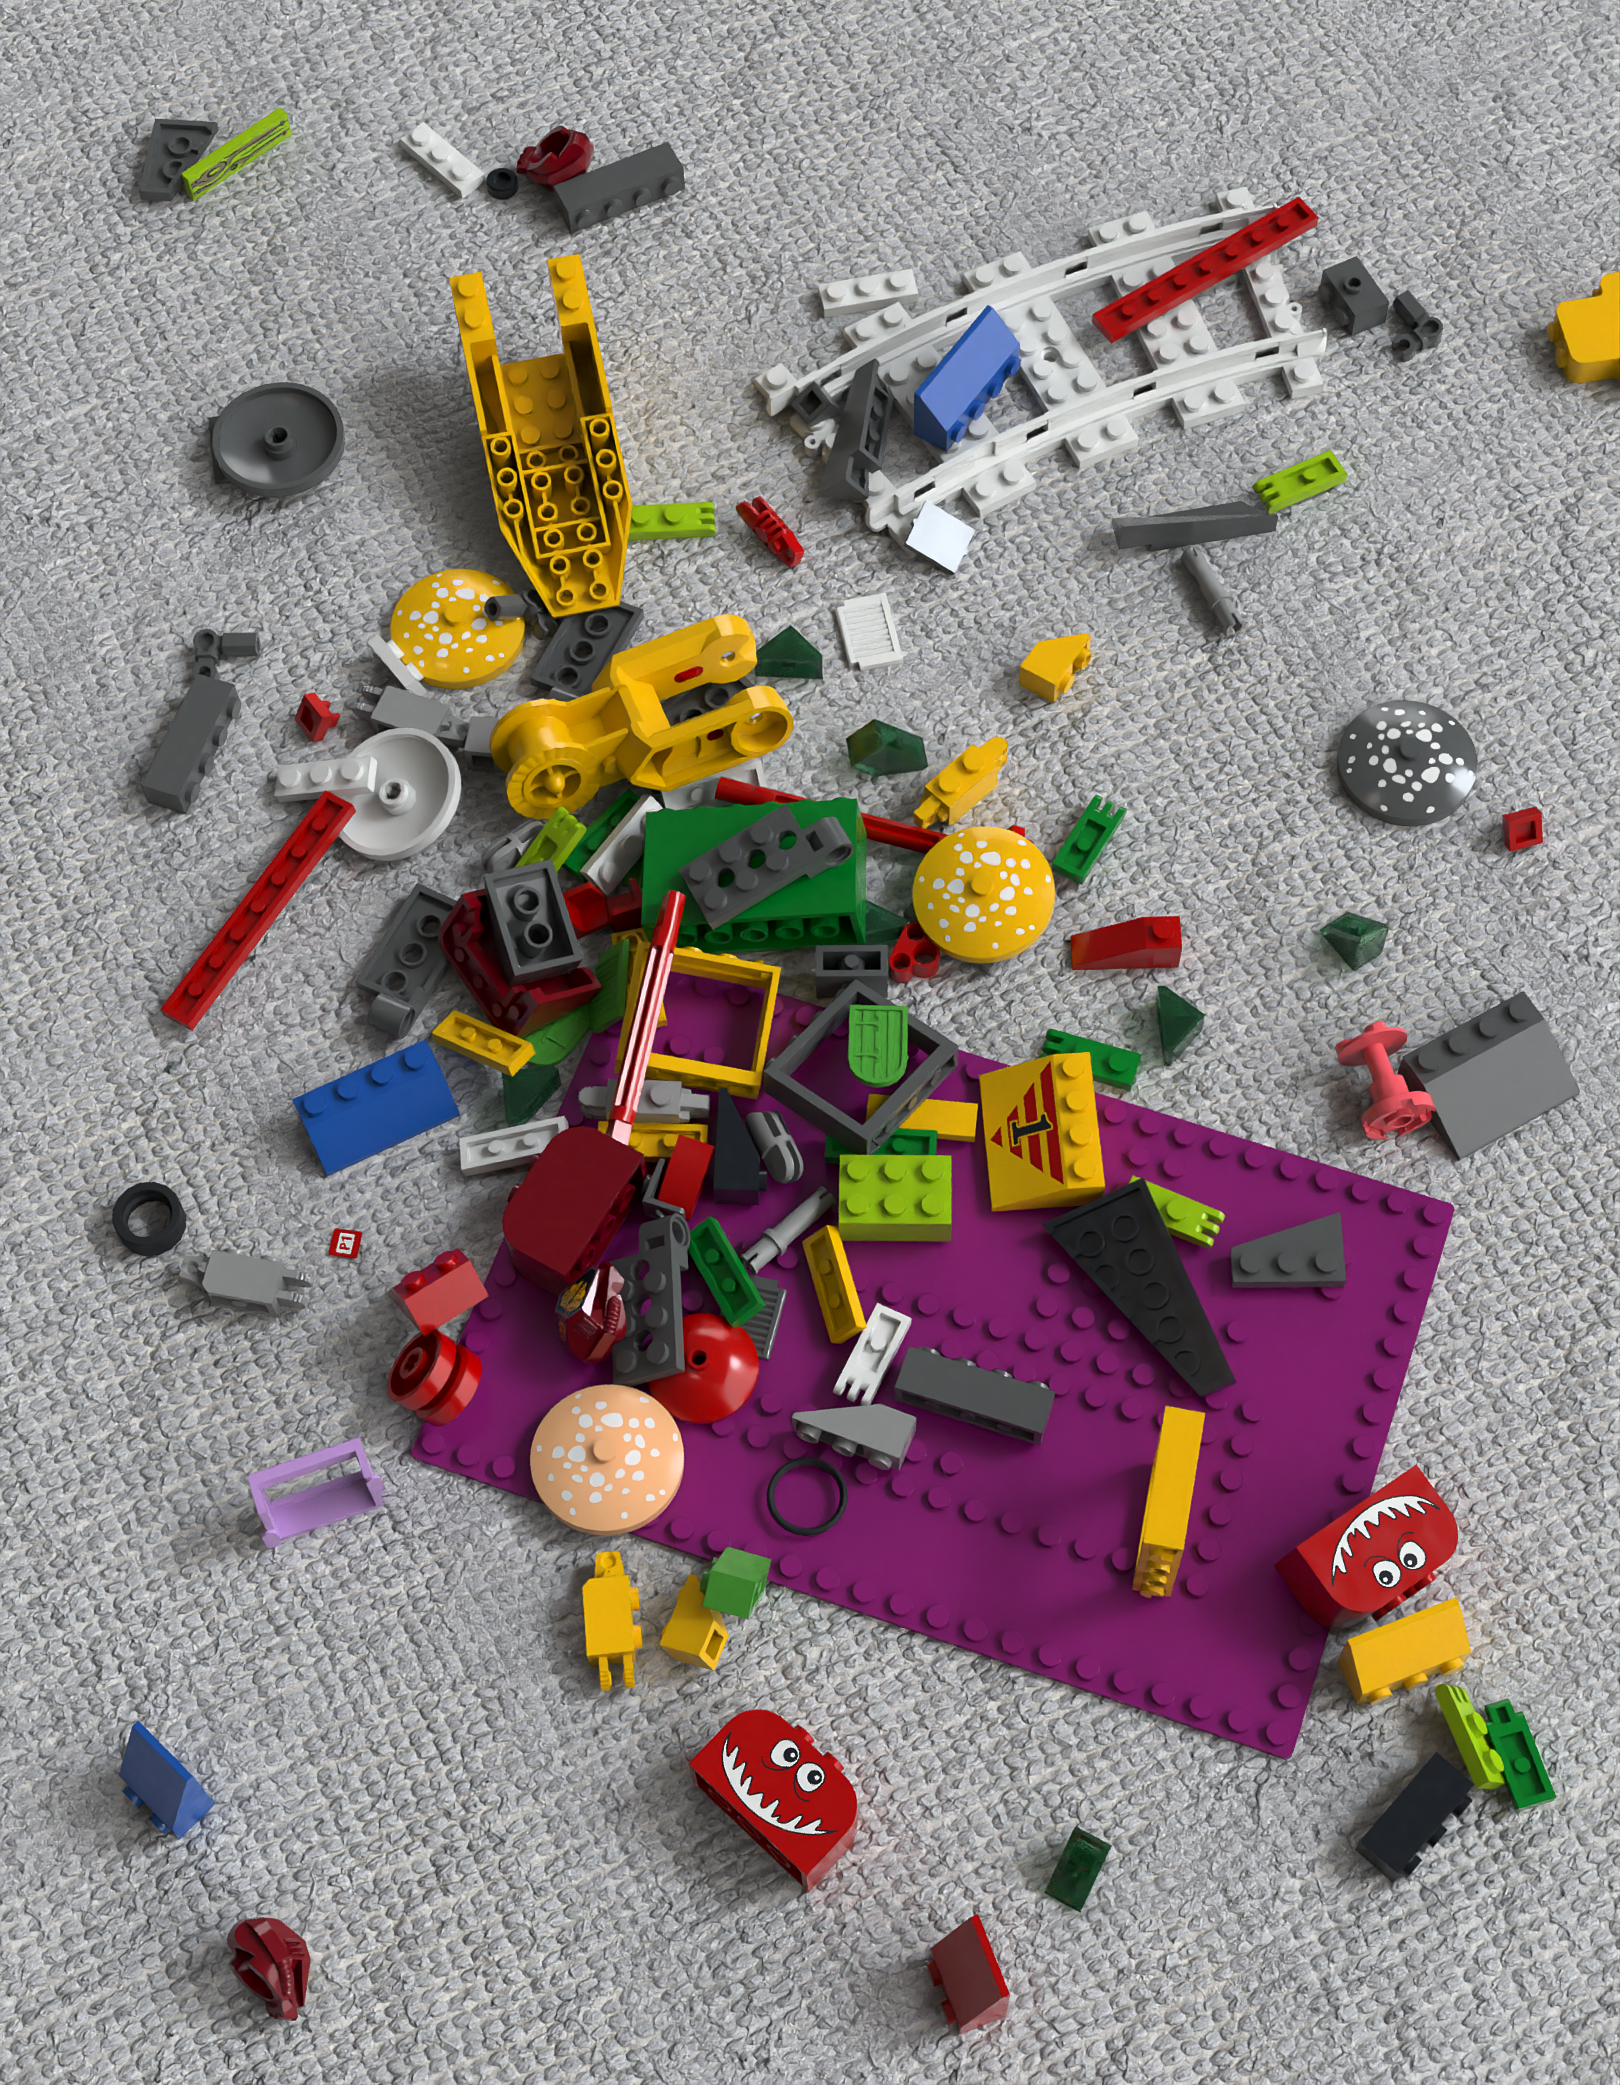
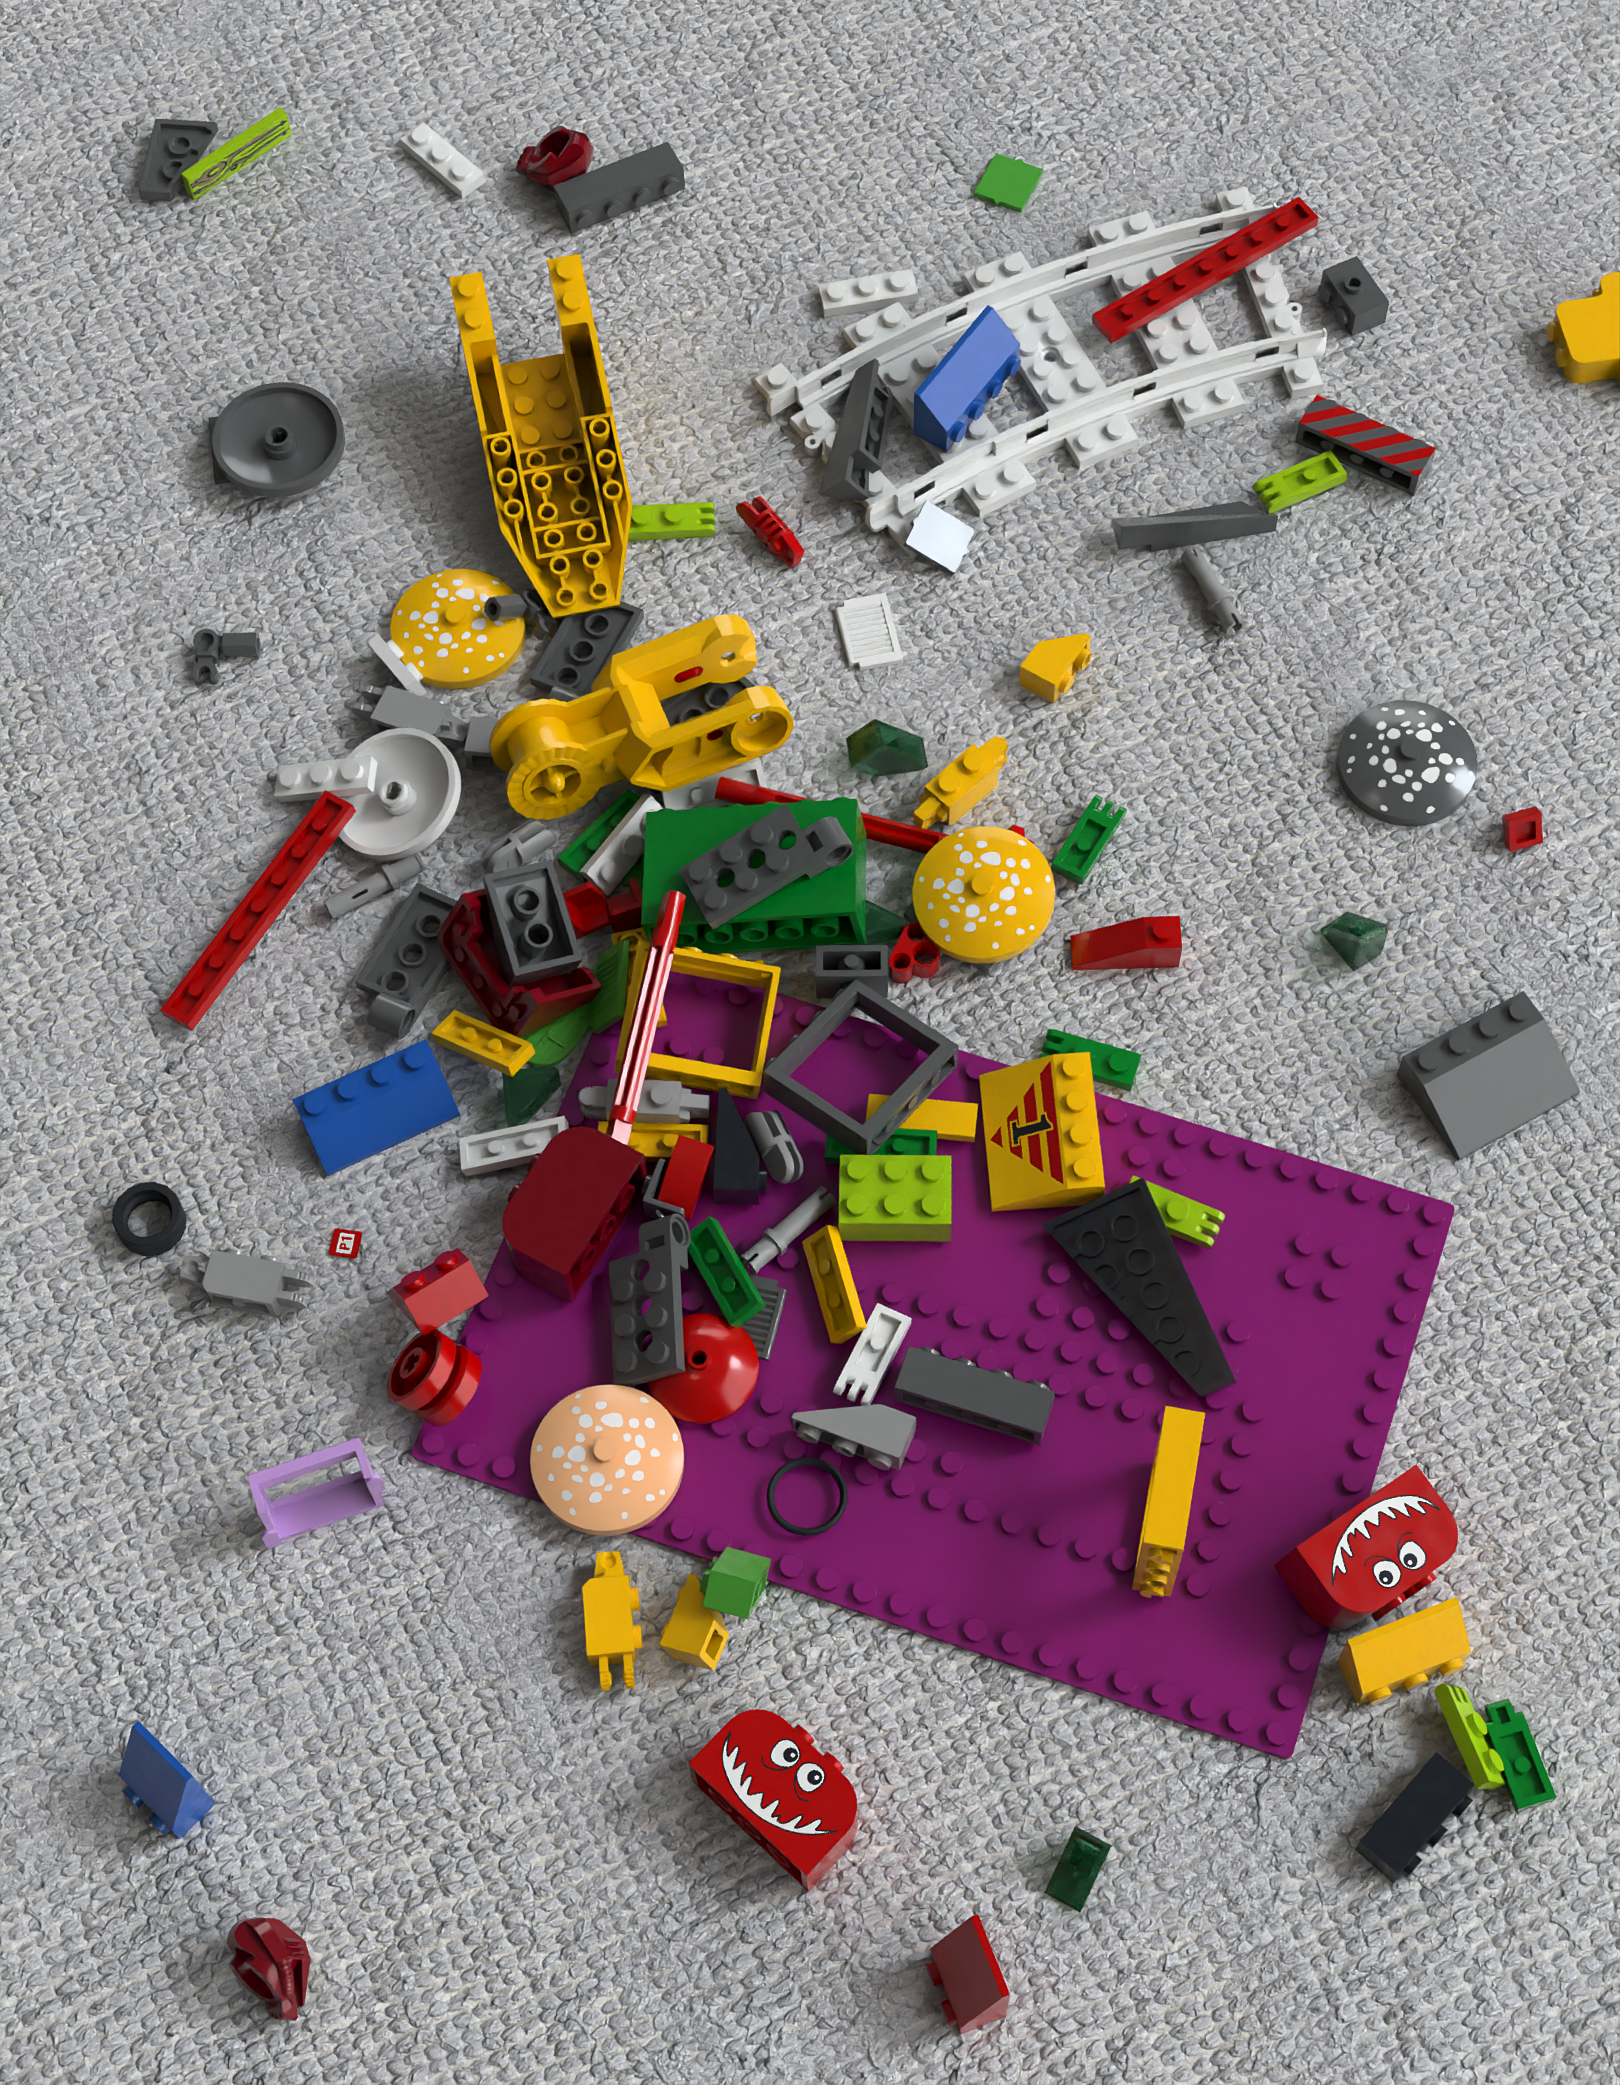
dark grey brick [141,674,241,814] -> none
red tile [294,692,340,742] -> none
black tile [486,168,518,200] -> none
lime hinge [514,807,587,873] -> none
dark red helmet [555,1261,626,1364] -> none
clear green slope [754,625,823,679] -> none
dark grey slope [791,381,841,428] -> none
bright green window [847,1005,909,1087] -> none
clear green slope [1155,985,1205,1066] -> none
dark grey wing [1229,1212,1346,1288] -> none
coral piece [1335,1022,1436,1140] -> none
dark grey bar [1391,290,1443,362] -> none
none -> light grey pin [323,853,426,919]
none -> bright green piece [974,153,1043,213]
none -> dark grey brick [1295,395,1436,496]

